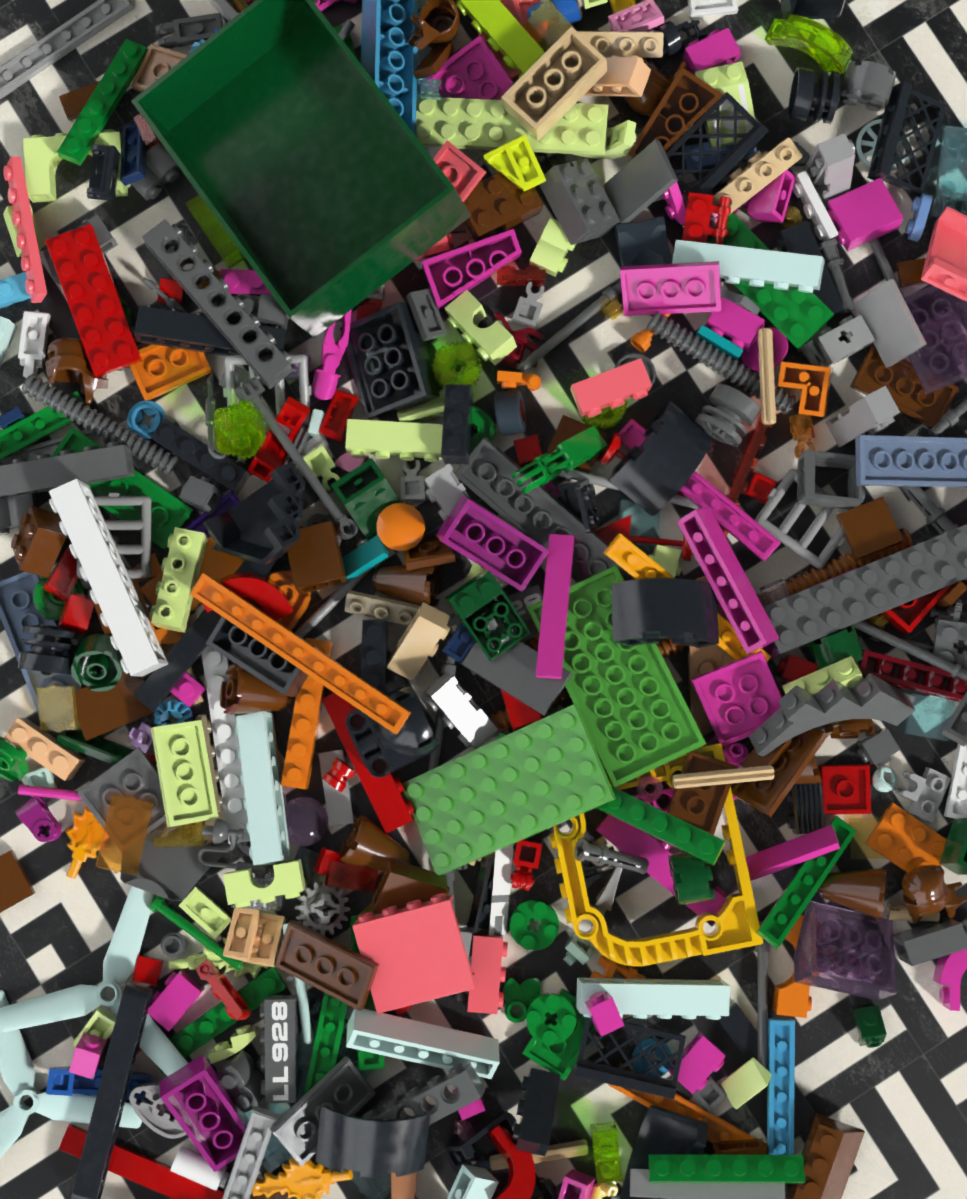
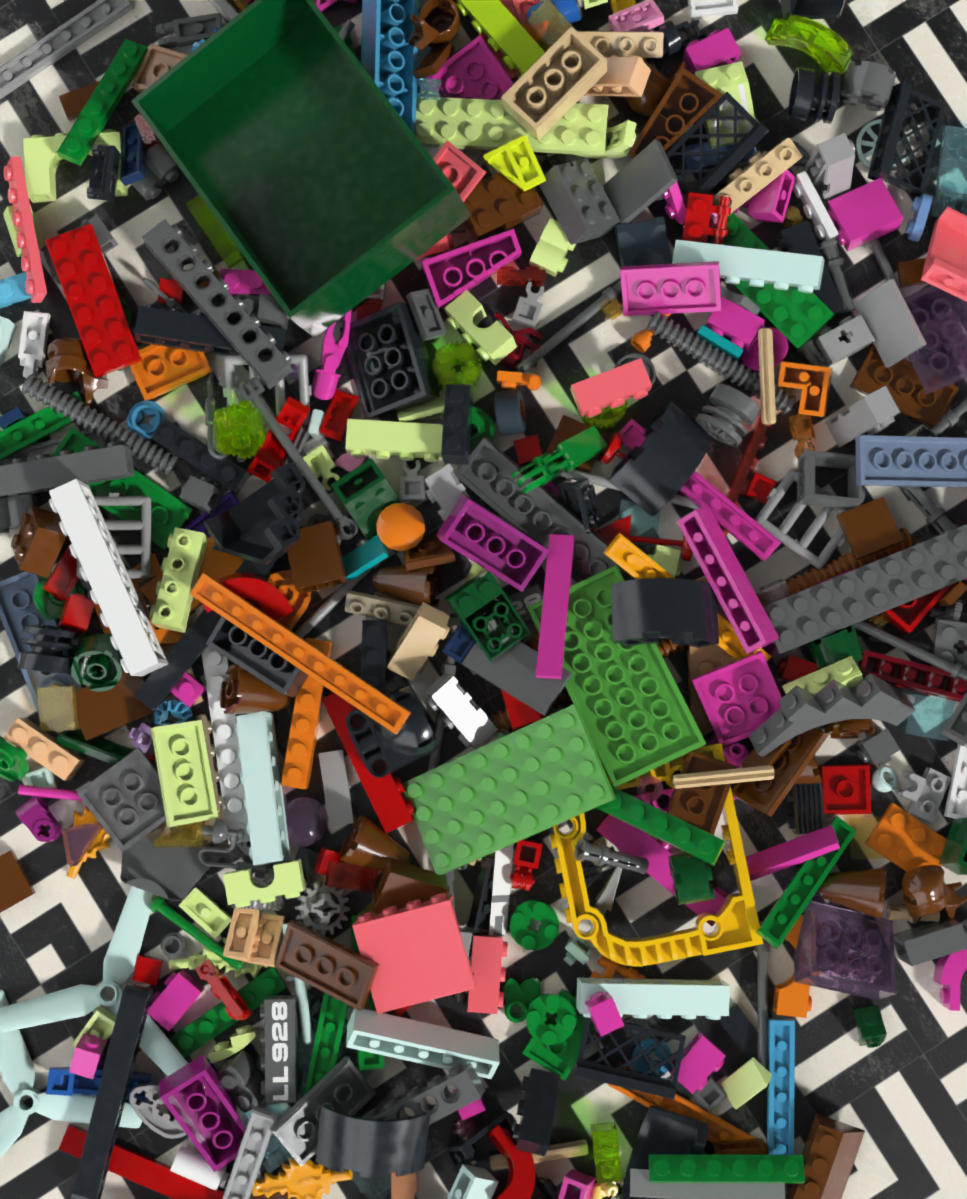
clear orange piece [96,794,154,876] -> none
red wheel [322,758,356,792] -> none
none -> slope [61,822,103,867]

